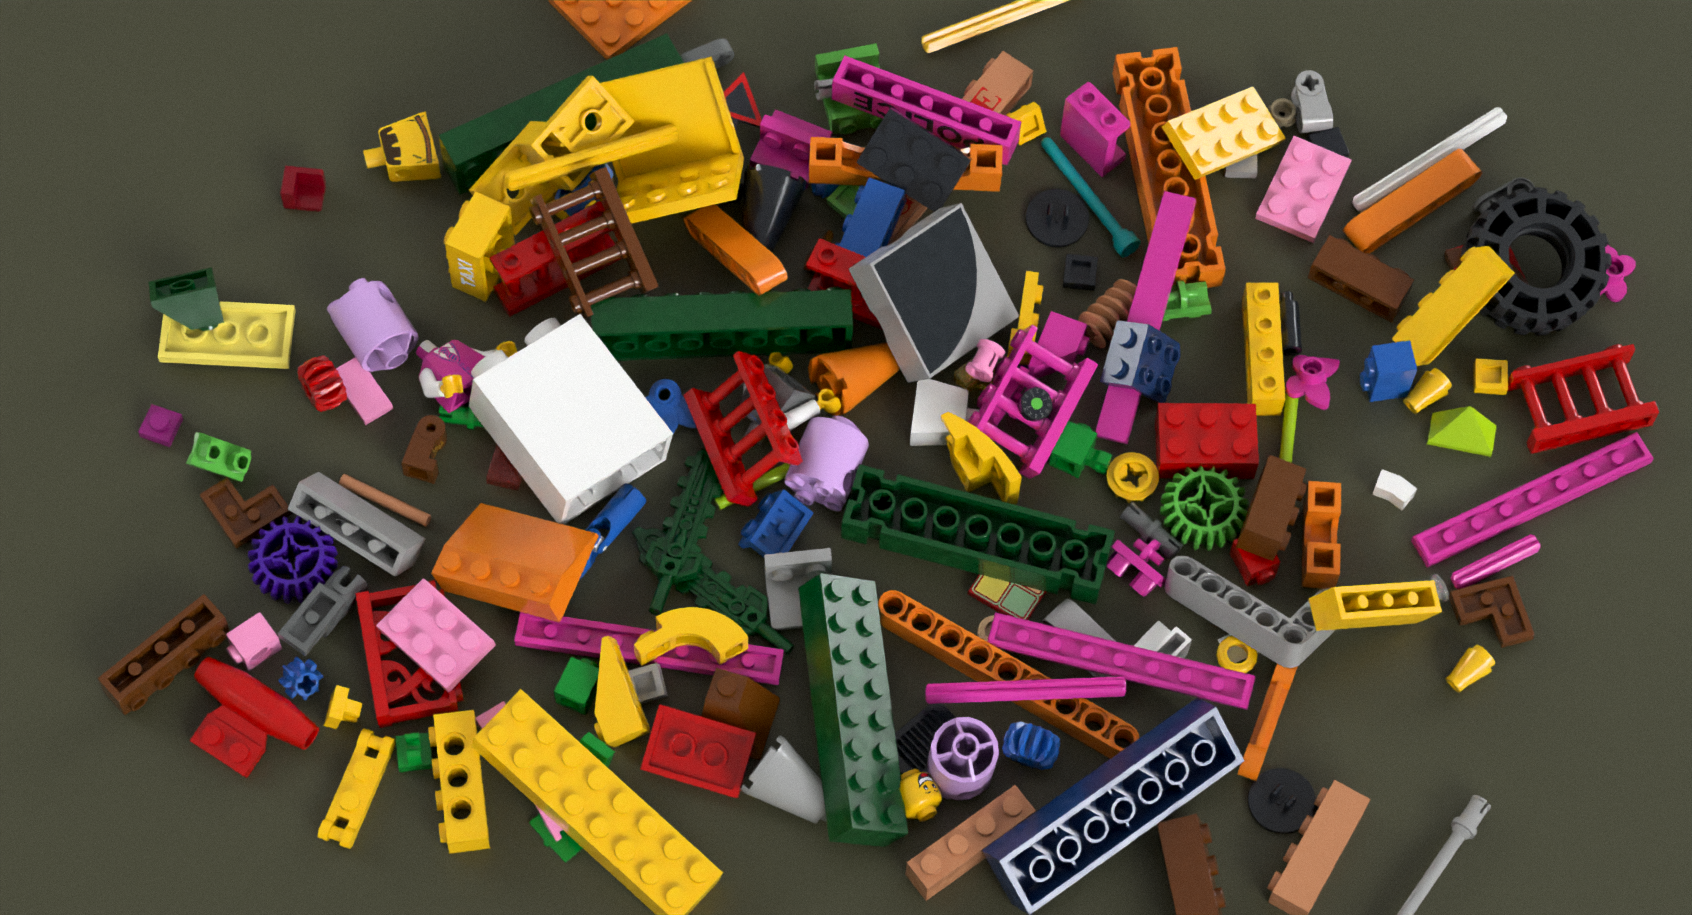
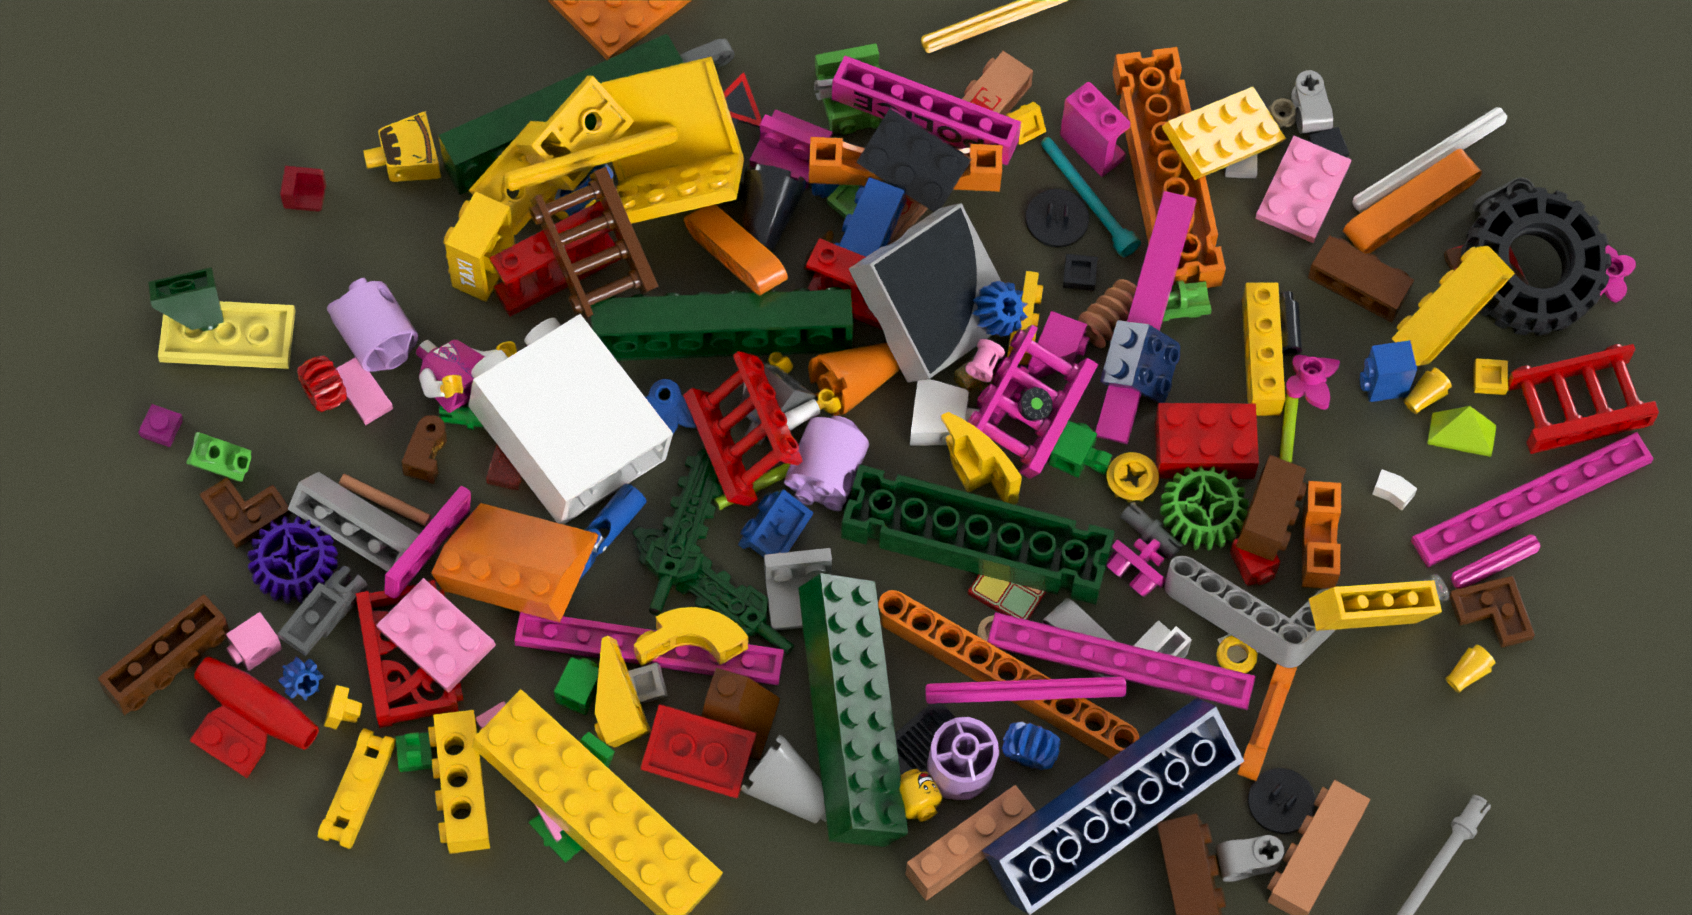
none -> dark pink tile [385,486,471,599]
none -> blue gear [972,281,1028,337]
none -> light grey piece [1215,835,1284,882]

